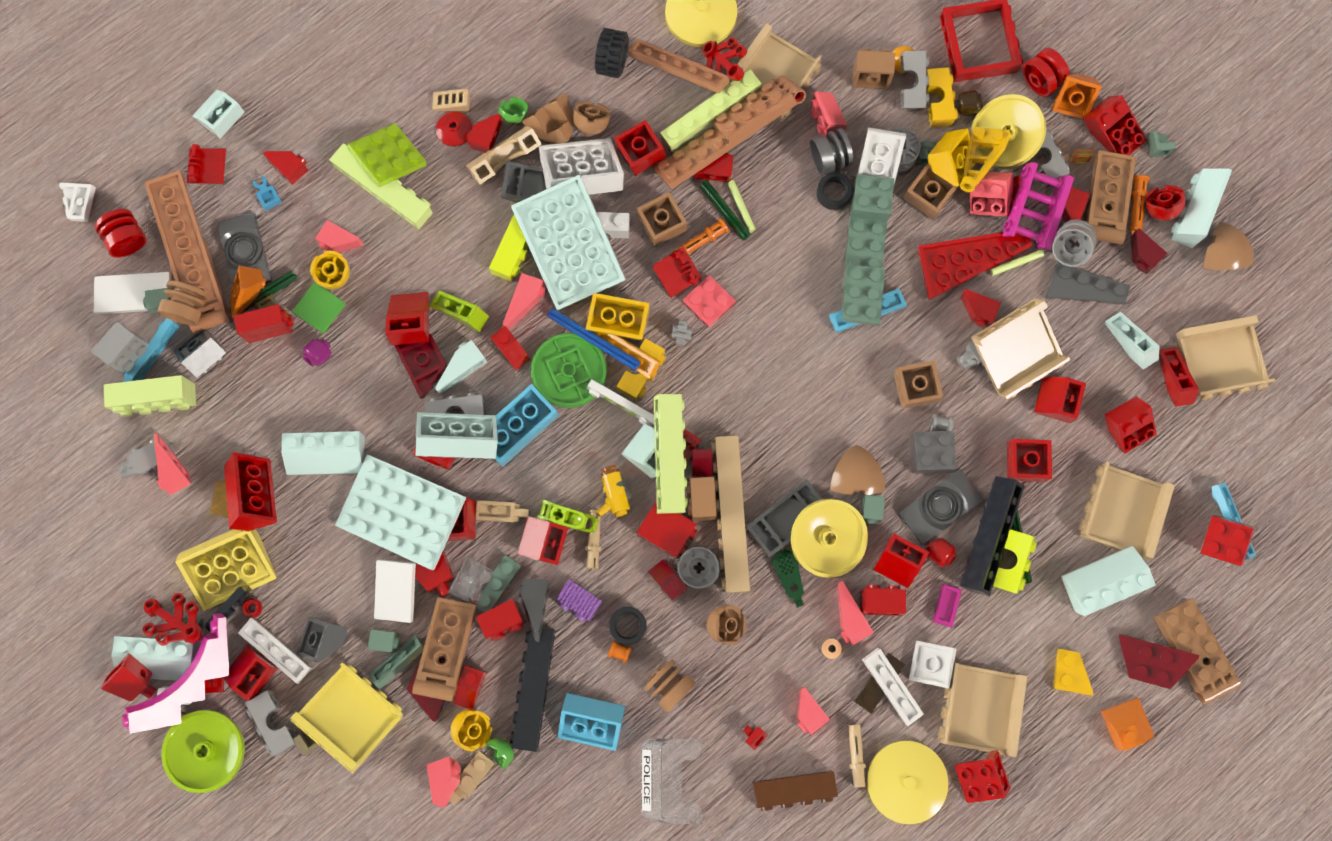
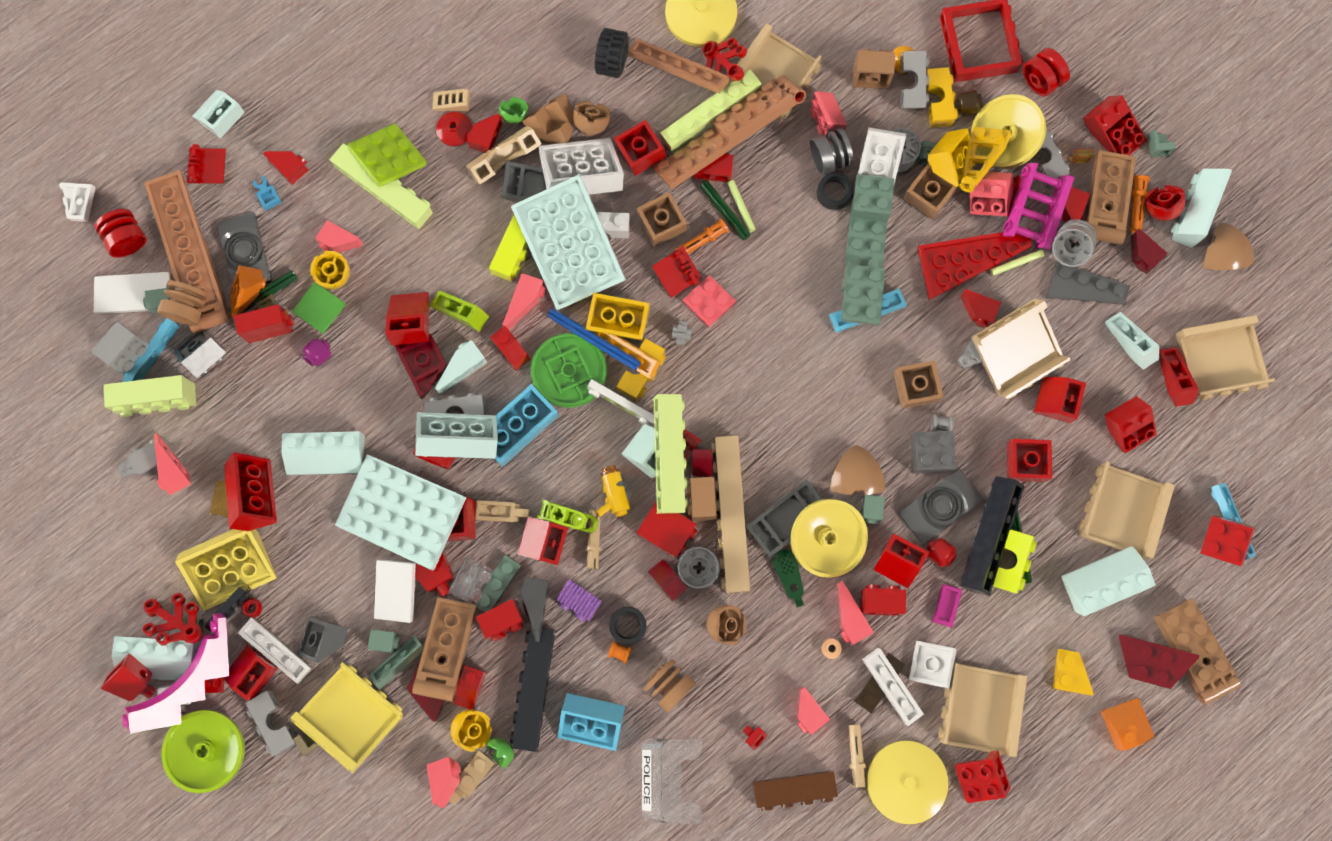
orange slope [1051,73,1102,119] -> none

